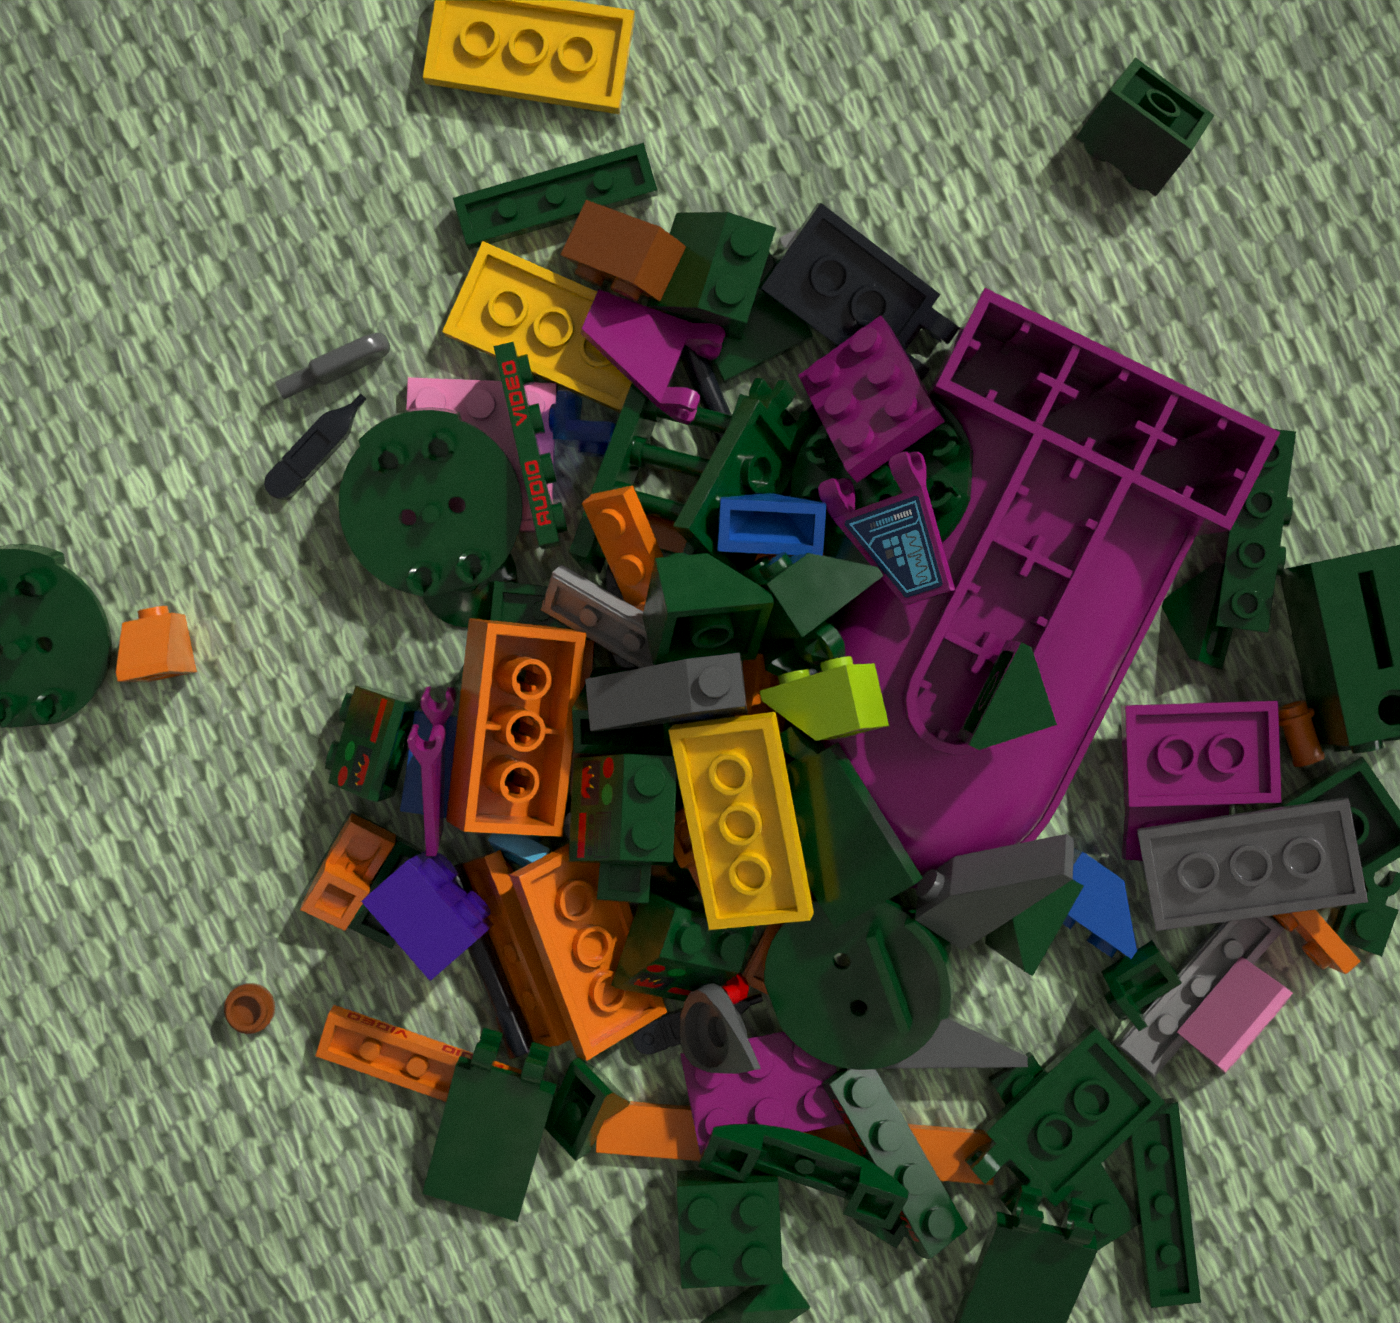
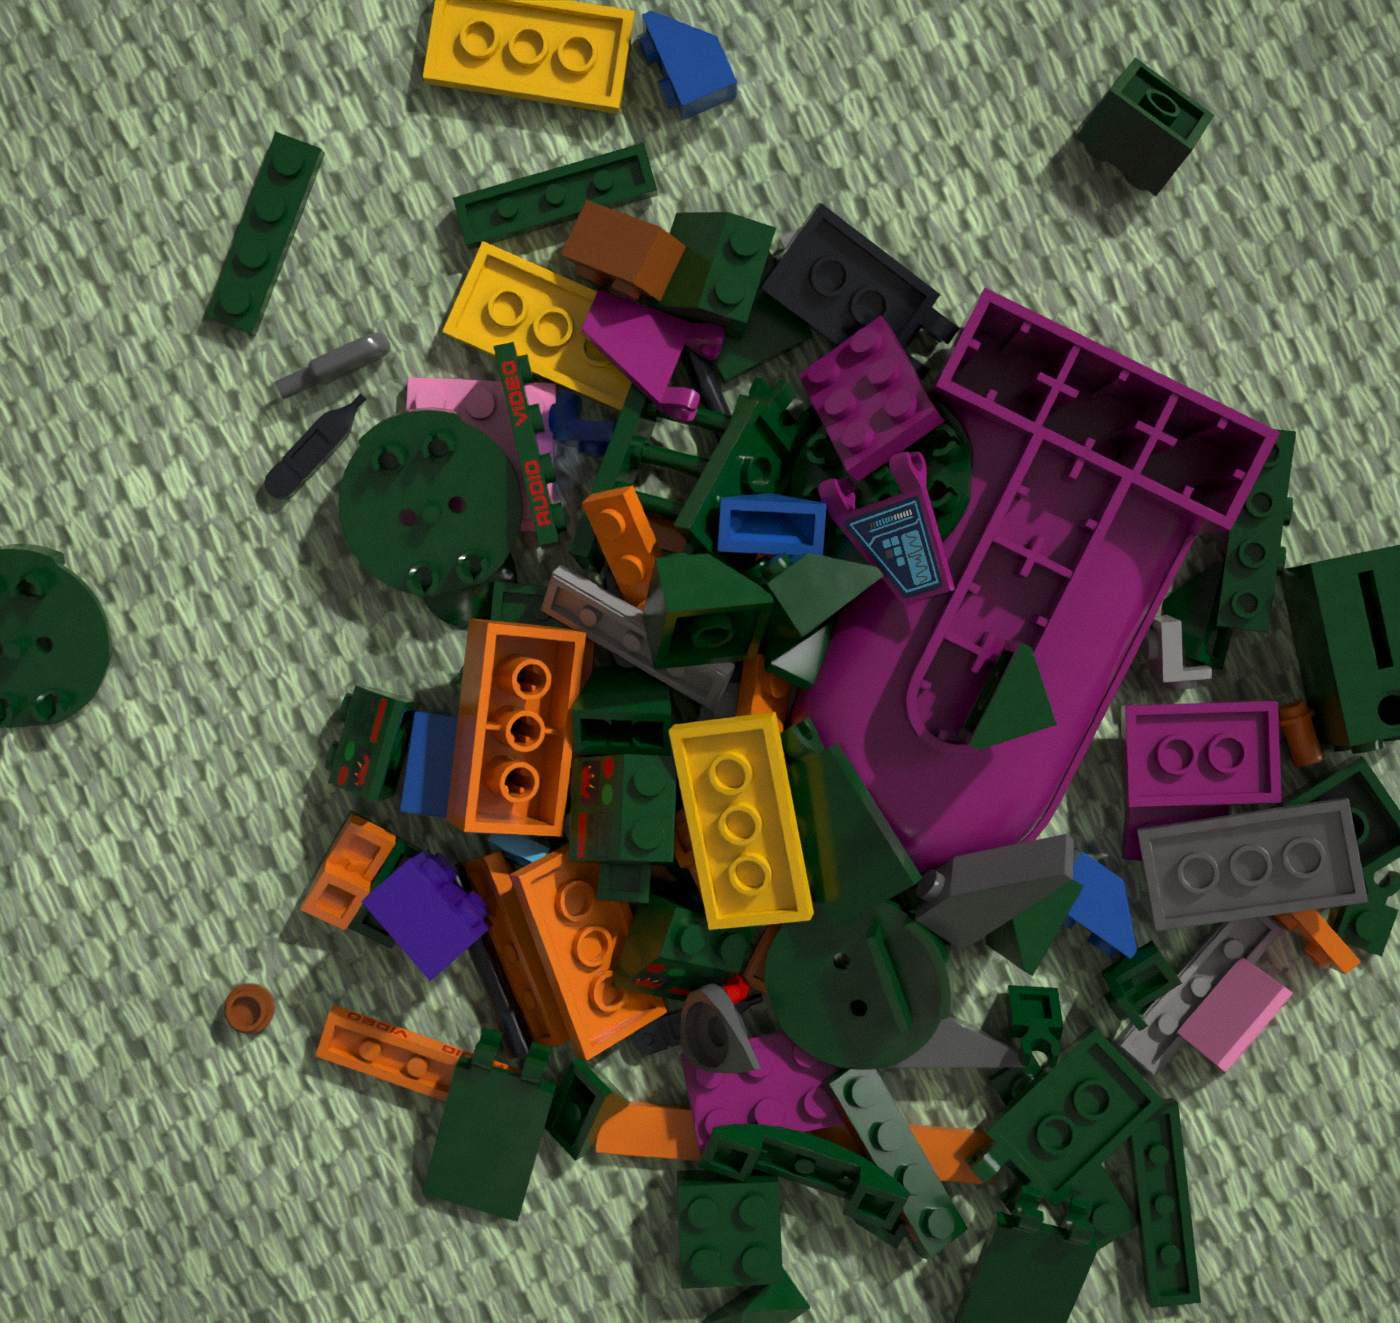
orange slope [116,606,197,682] -> none
magenta flag [407,686,457,856] -> none
dark grey slope [585,653,748,732] -> none
lime slope [760,656,889,741] -> none
dark green tile [793,621,845,672] -> none
none -> dark green plate [205,131,325,336]
none -> blue slope [637,11,737,121]
none -> dark green plate [1006,985,1063,1068]
none -> light grey bracket [1141,615,1212,689]

